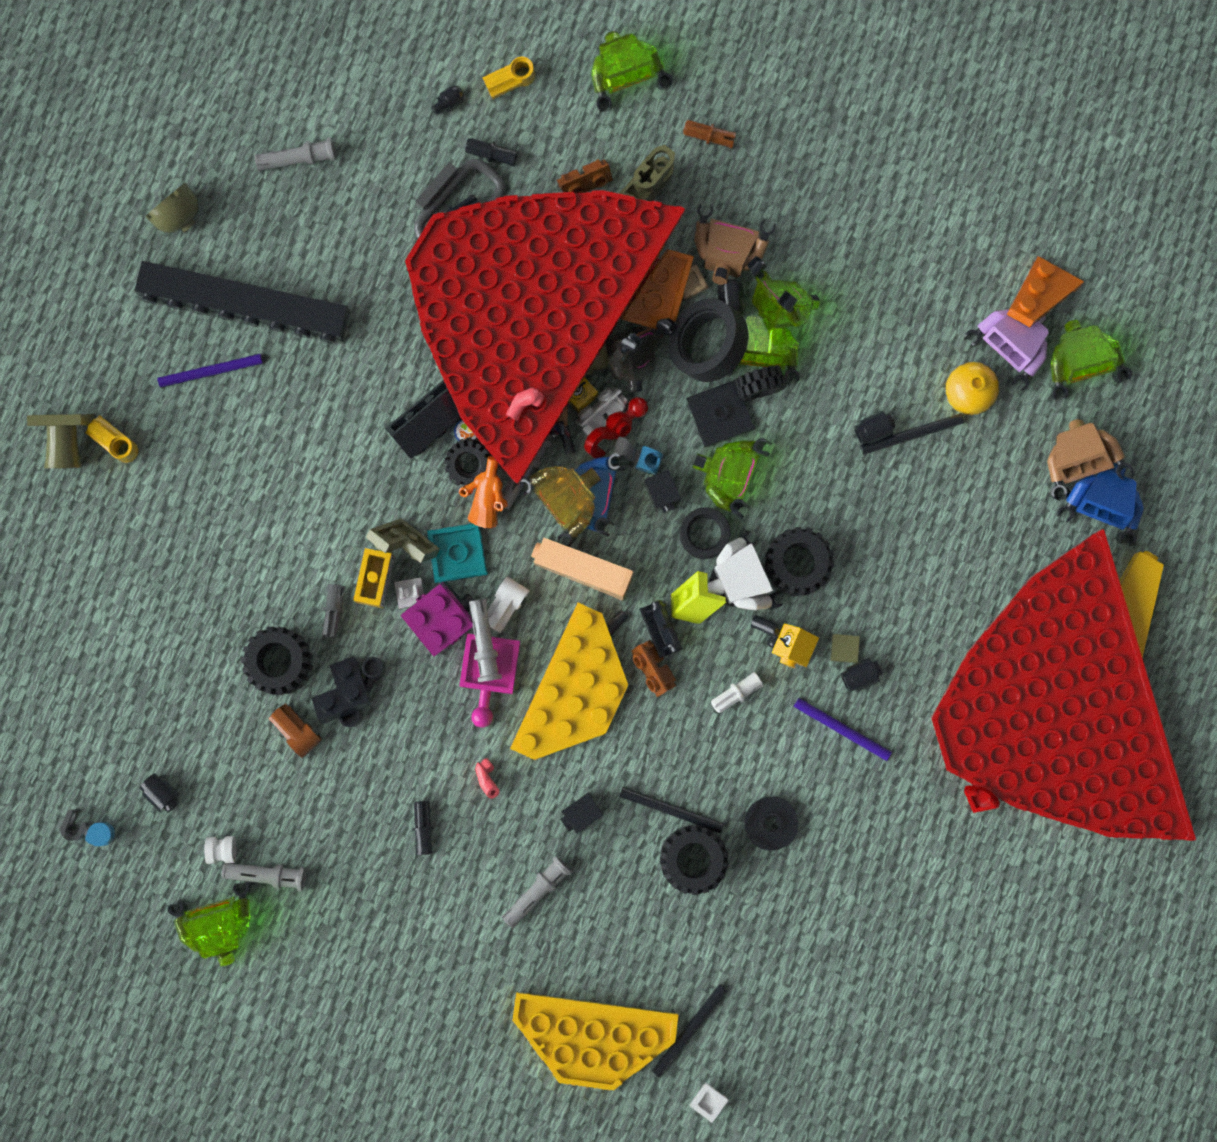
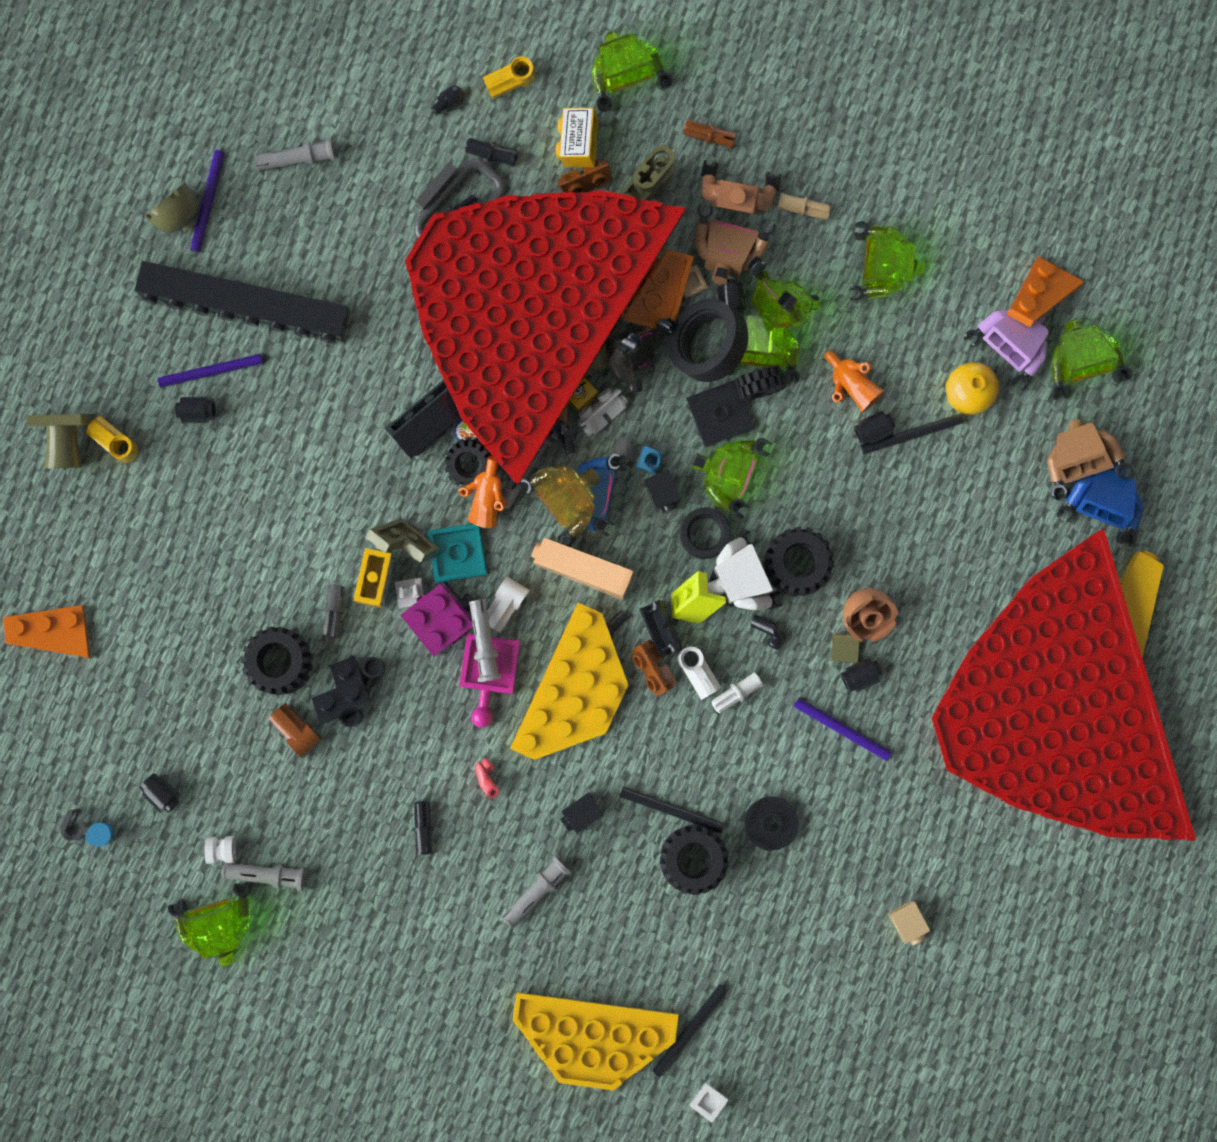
coral arm [506,388,544,421] -> none
red piece [584,397,648,458] -> none
yellow brick [772,624,819,668] -> none
red tile [964,785,1000,813] -> none
none -> orange wing [3,605,91,658]
none -> black brick [175,396,216,424]
none -> dark purple bar [190,150,225,253]
none -> brick [556,108,599,168]
none -> white piece [678,647,721,700]
none -> nougat torso [700,160,781,215]
none -> tan axle [778,193,831,220]
none -> orange piece [823,350,885,413]
none -> nougat cylinder [843,587,898,642]
none -> clear neon green torso [849,221,925,303]
none -> tan brick [888,900,930,945]

